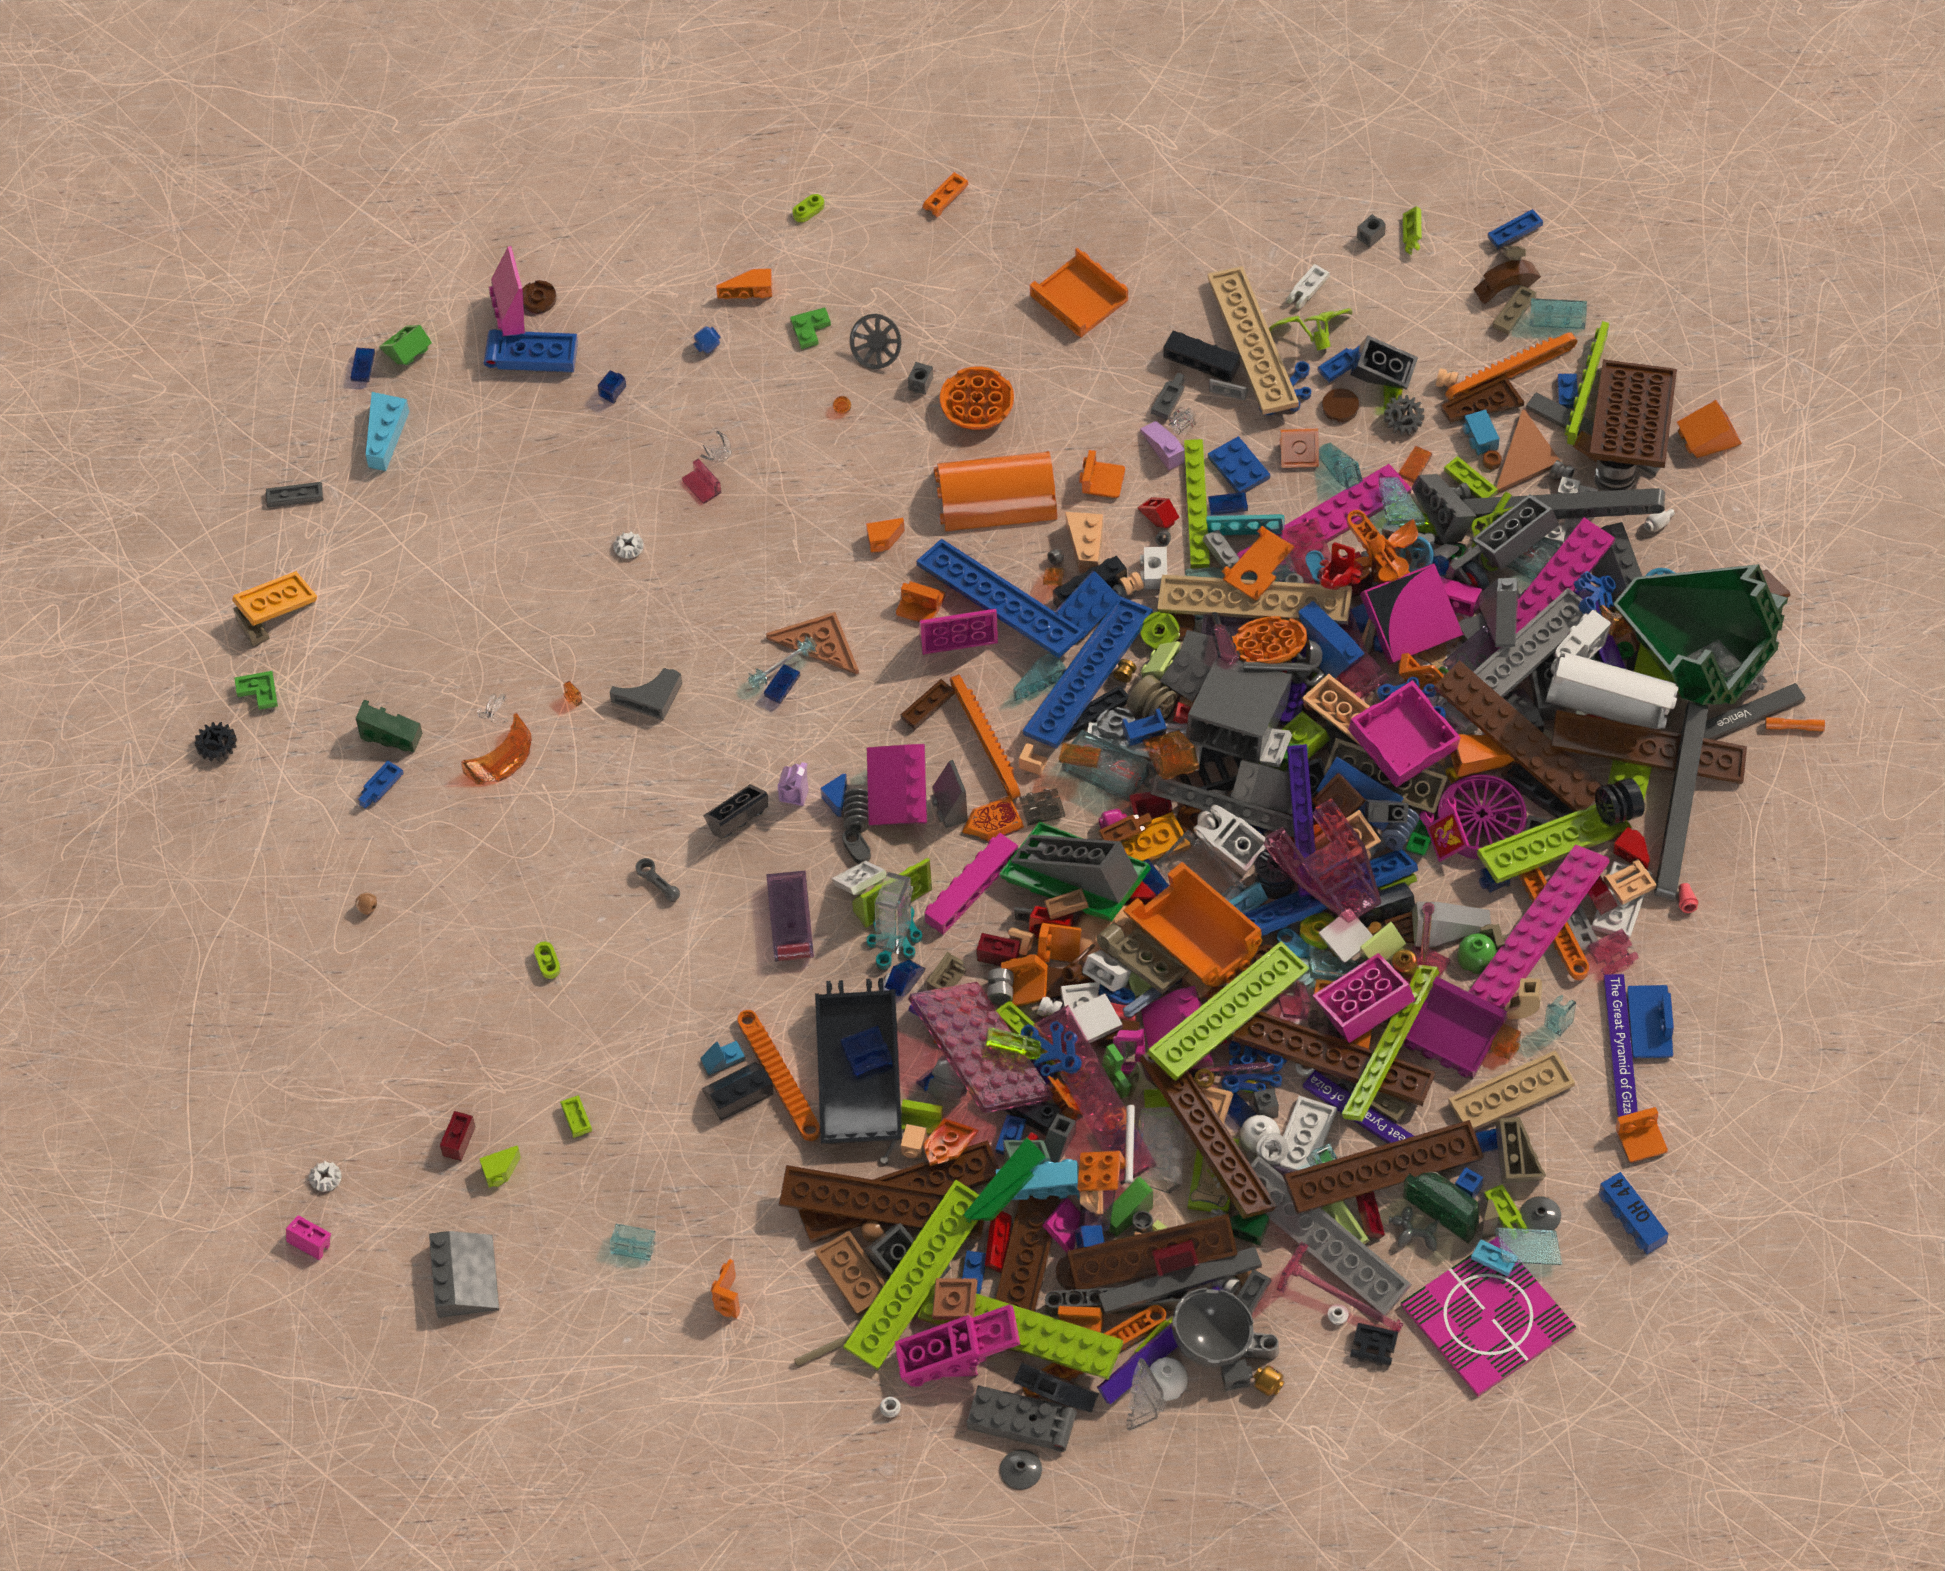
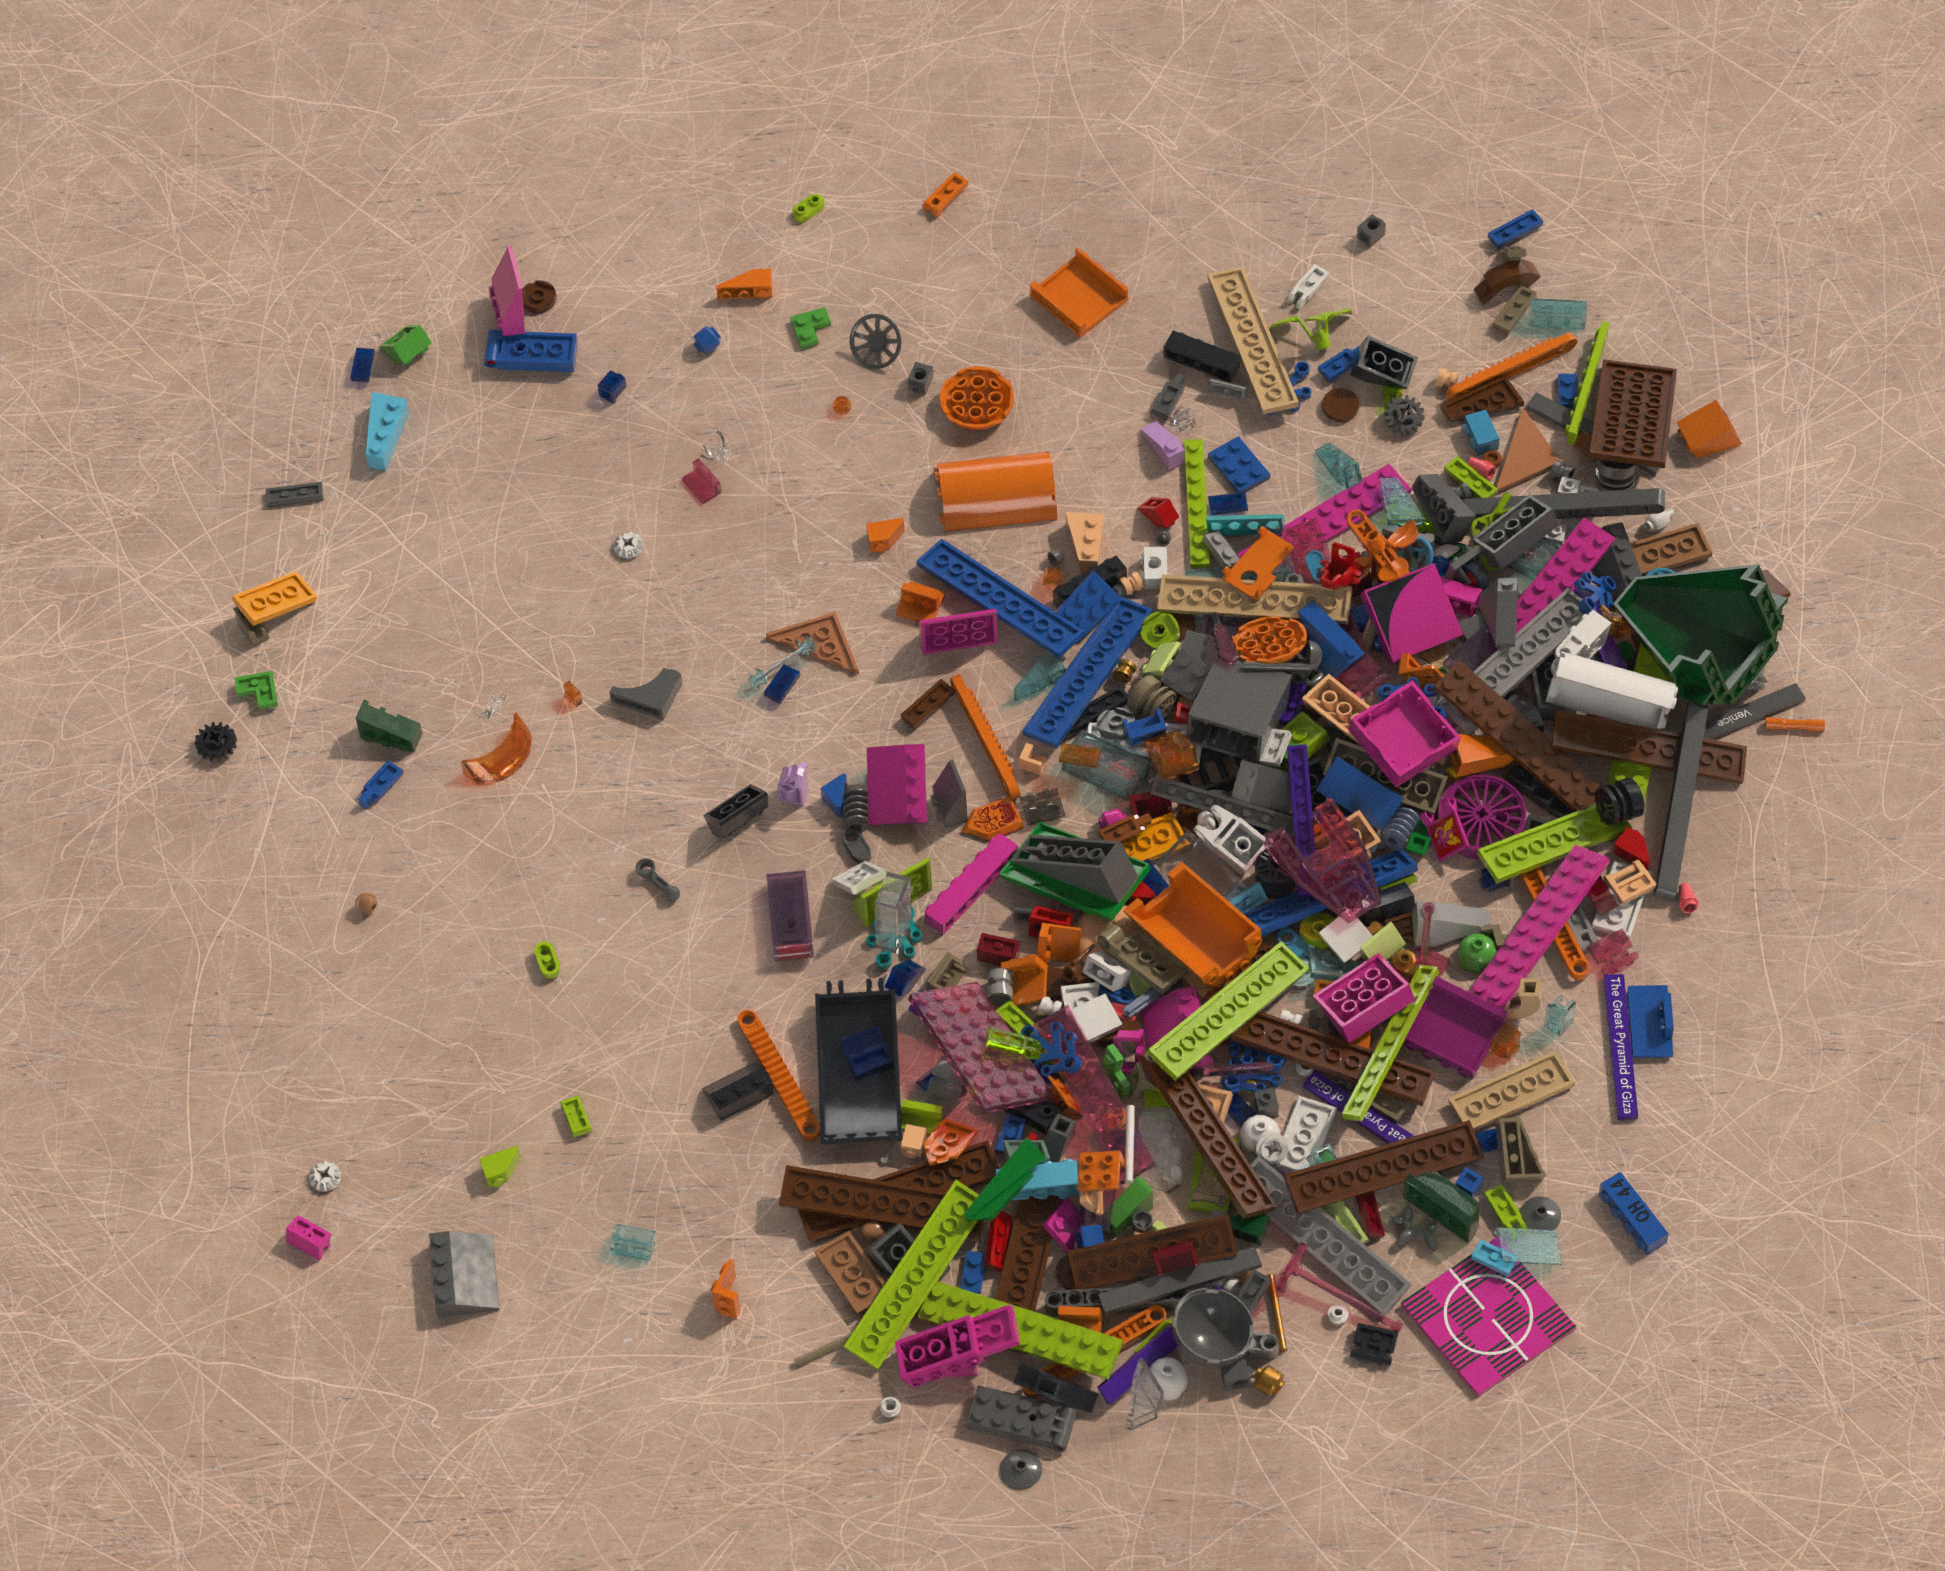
dark red panel [440,1111,476,1161] -> none
dark azure slope [700,1040,745,1075] -> none
nougat tile [932,1278,978,1320] -> none
light nougat panel [1008,927,1035,956] -> none
medium nougat tile [1044,888,1088,920] -> none
orange bracket [1079,450,1125,498] -> none
pearl gold bush [1195,1068,1215,1088] -> none
clear pink panel [1277,982,1311,1020] -> none
orange bracket [1280,428,1319,468] -> none
reddish brown plate [1312,773,1366,825] -> none
dark grey slope [1365,799,1408,823] -> none
clear orange tile [1399,446,1432,483] -> none
lime plate [1403,206,1422,255] -> none
dark tan slope [1482,1199,1499,1239] -> none
orange bracket [1616,1107,1668,1163] -> none
clear plate [1687,640,1742,678] -> none
none -> pearl gold bar [1267,1274,1287,1352]
none -> coral cone [1467,457,1496,480]
none -> medium nougat plate [1630,523,1713,576]

